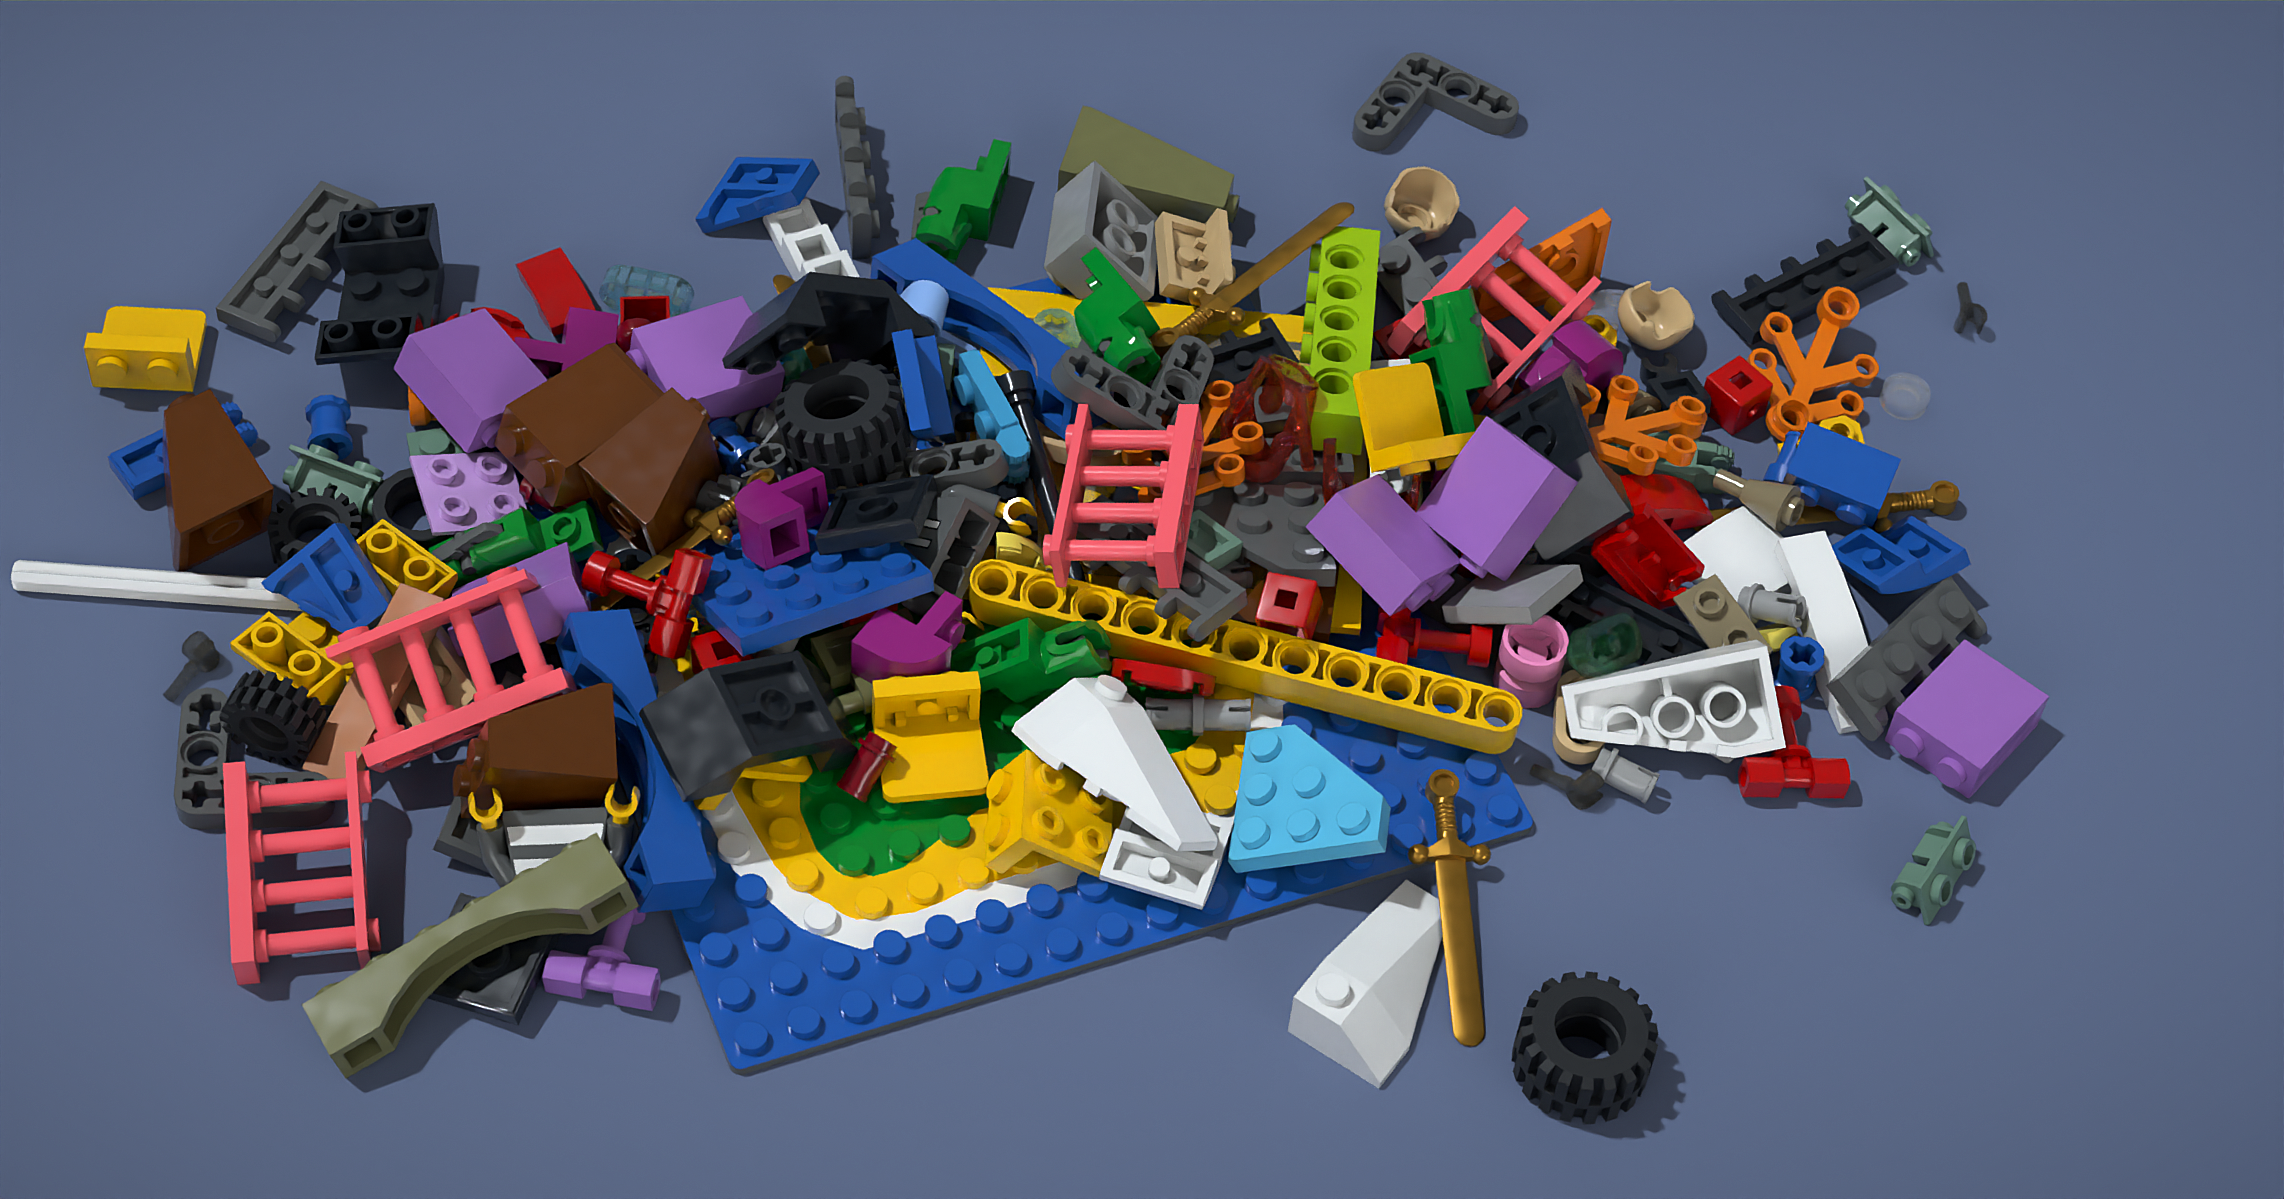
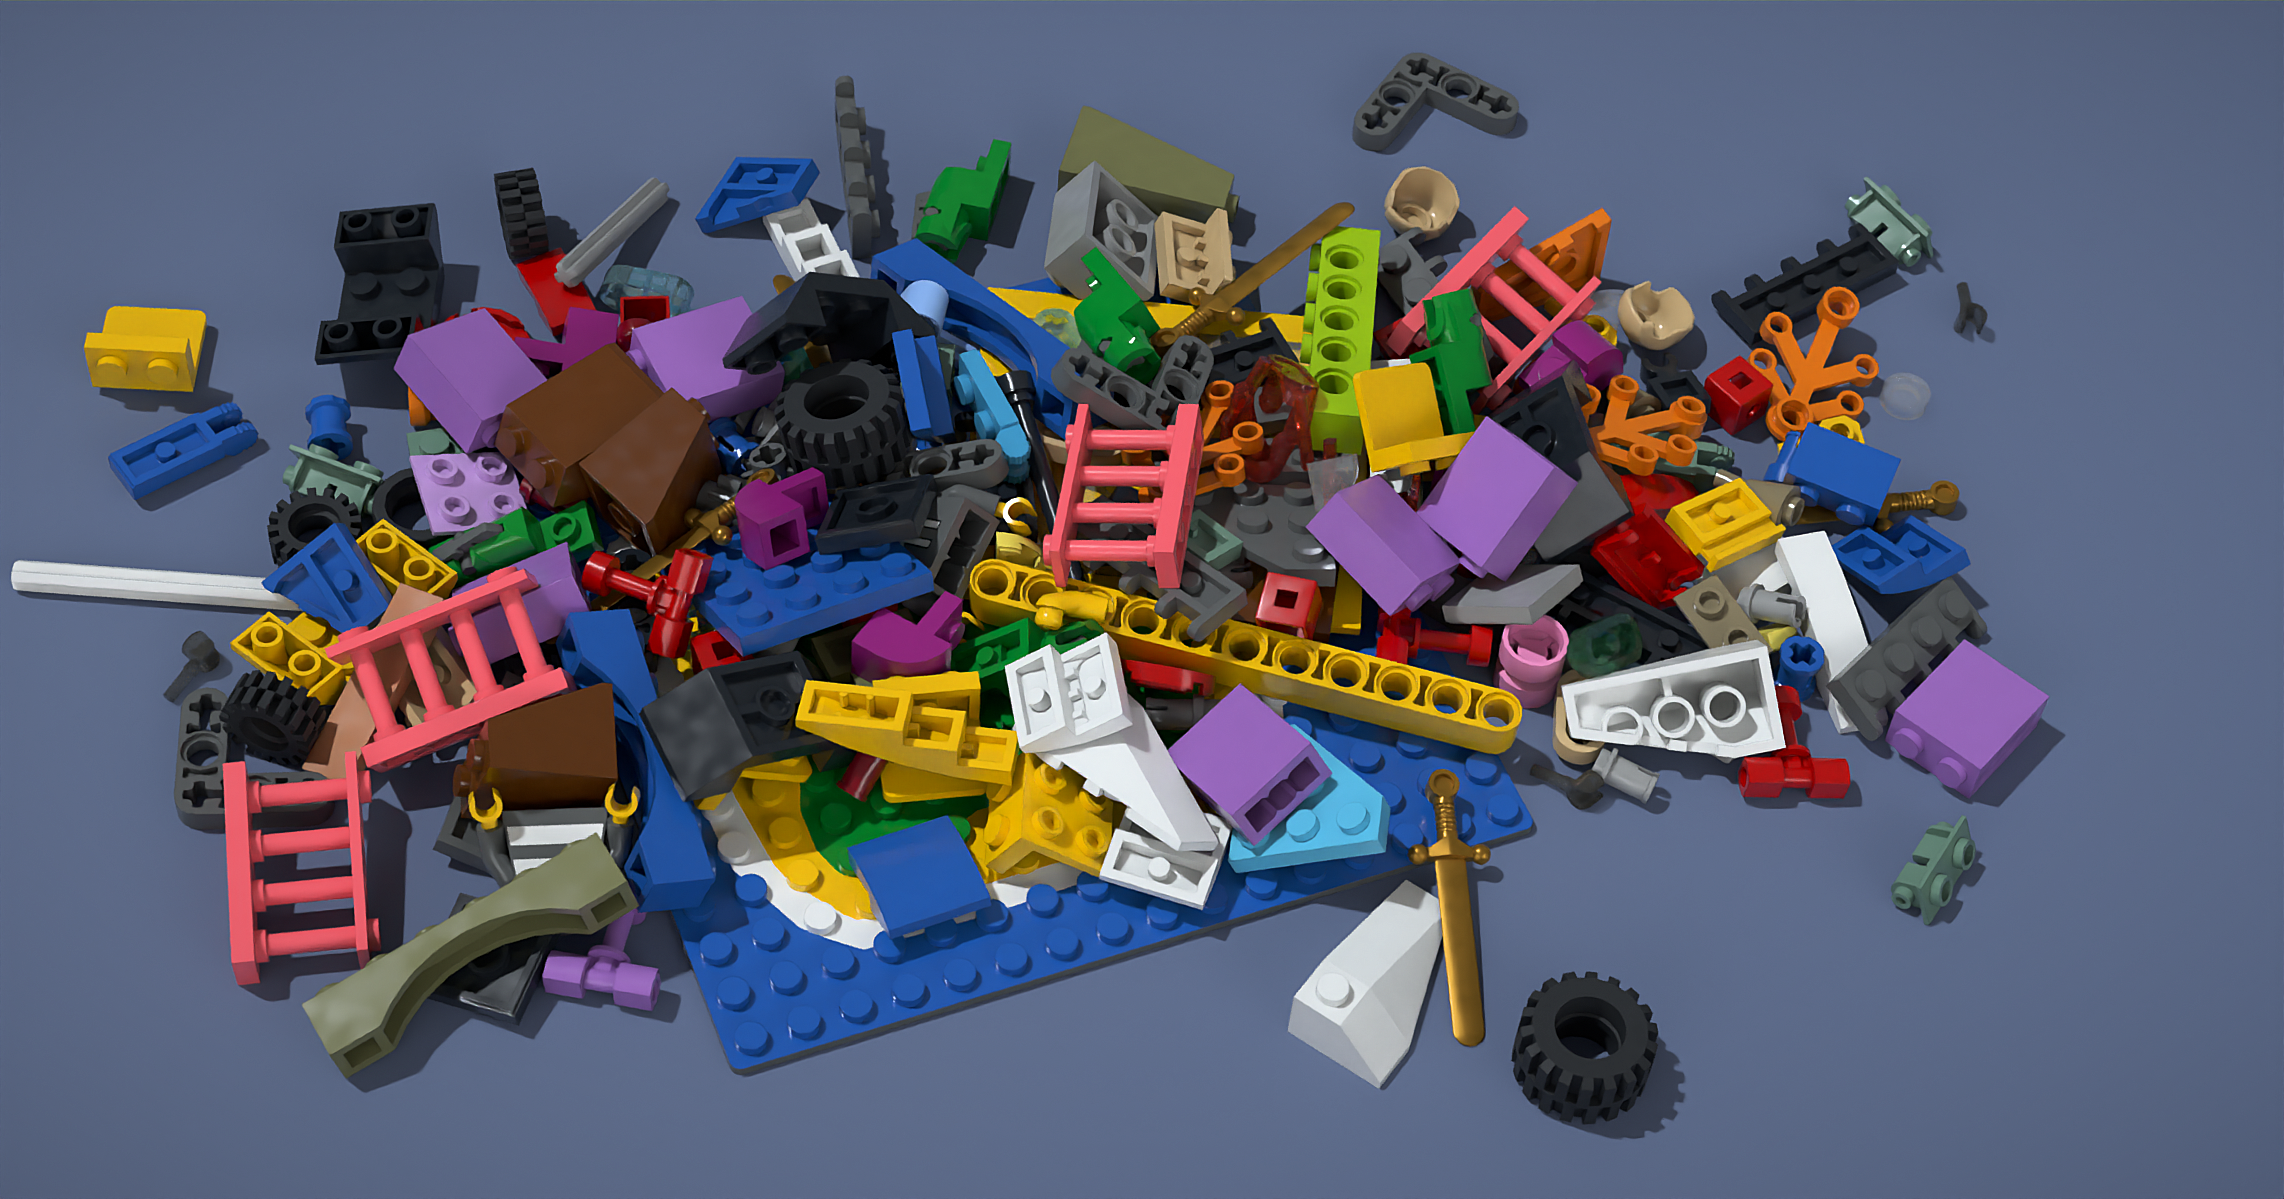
reddish brown slope [162,389,274,572] -> none
dark grey hinge [216,181,379,342] -> none
none -> black tyre [494,168,549,260]
none -> light grey axle [554,178,670,288]
none -> yellow slope [795,680,1020,785]
none -> blue slope [847,815,992,939]
none -> white slope [1005,633,1133,753]
none -> yellow arm [1034,591,1109,630]
none -> medium lavender brick [1167,683,1333,846]
none -> clear tile [1307,454,1359,514]
none -> yellow plate [1664,477,1786,573]

